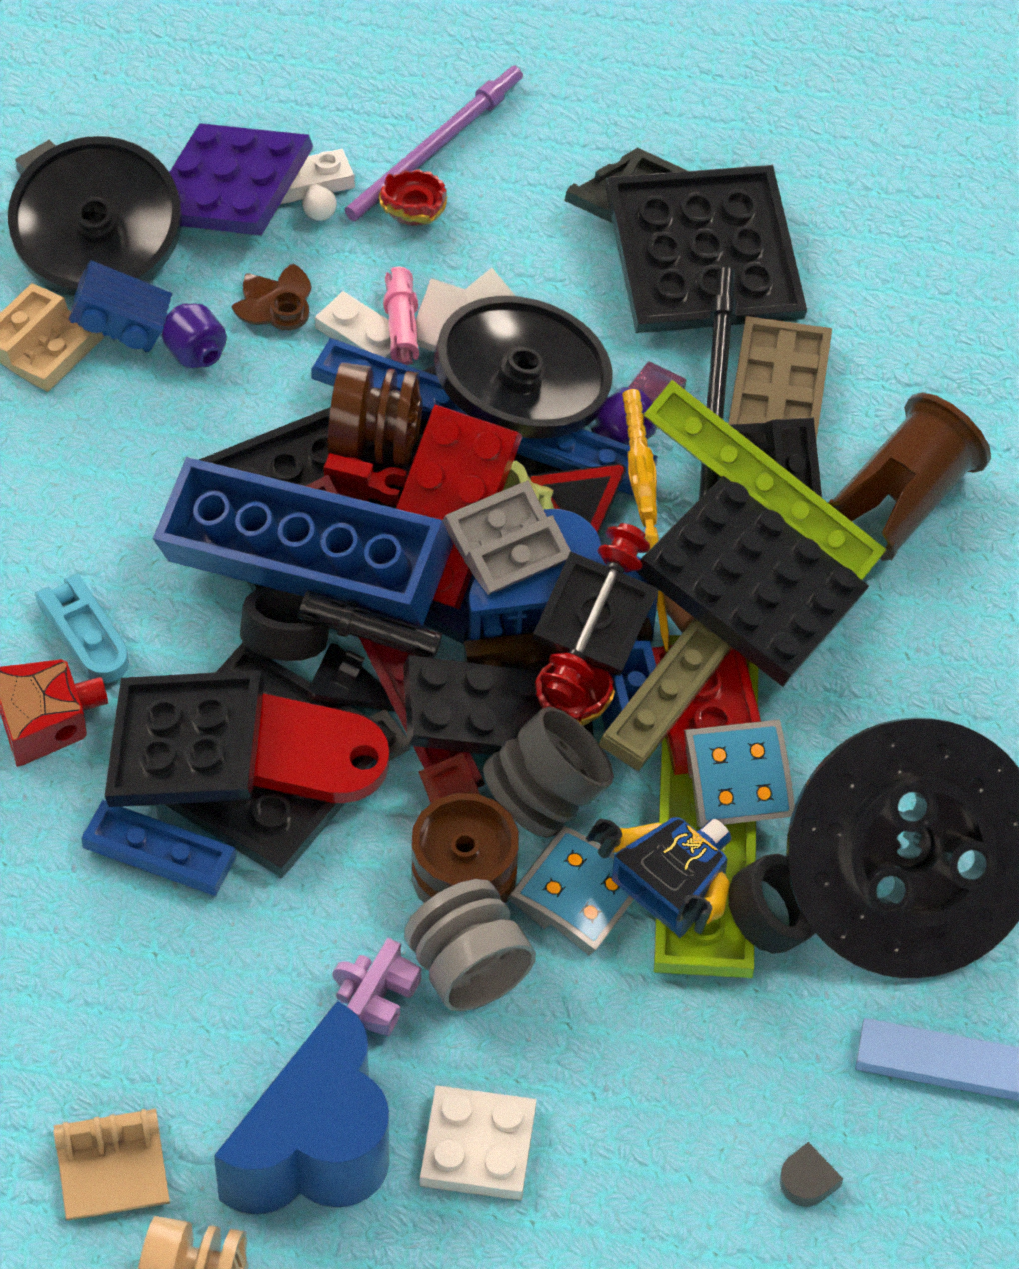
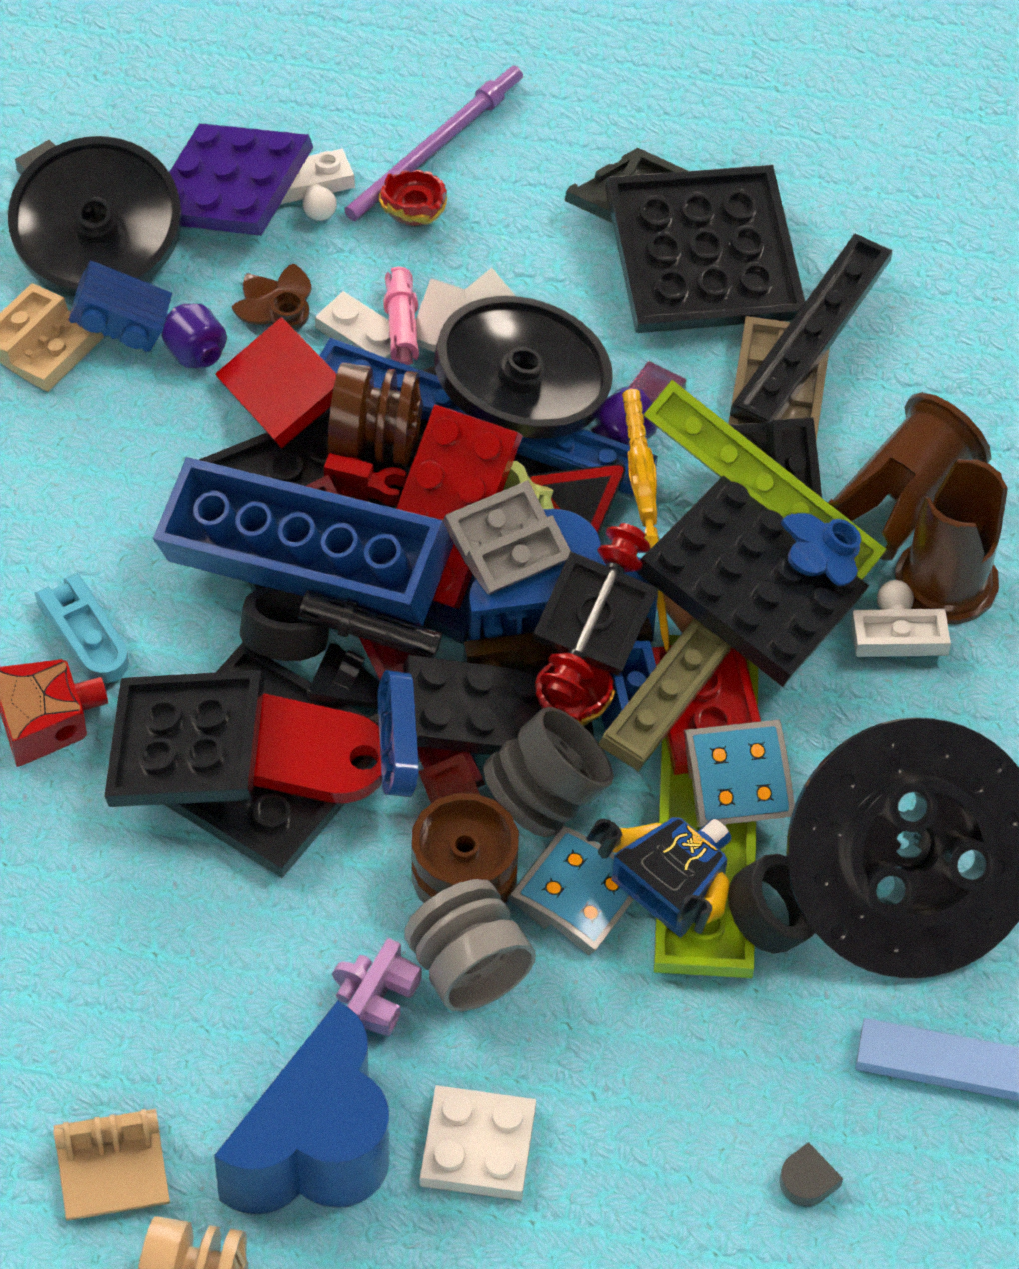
blue plate [81,800,236,897] -> none
black bar [698,267,737,501] -> none
none -> red tile [215,317,336,448]
none -> blue beam [377,670,419,797]
none -> black tile [730,233,893,424]
none -> blue plate [781,513,861,586]
none -> white plate [851,580,951,657]
none -> reddish brown piece [895,459,1008,624]

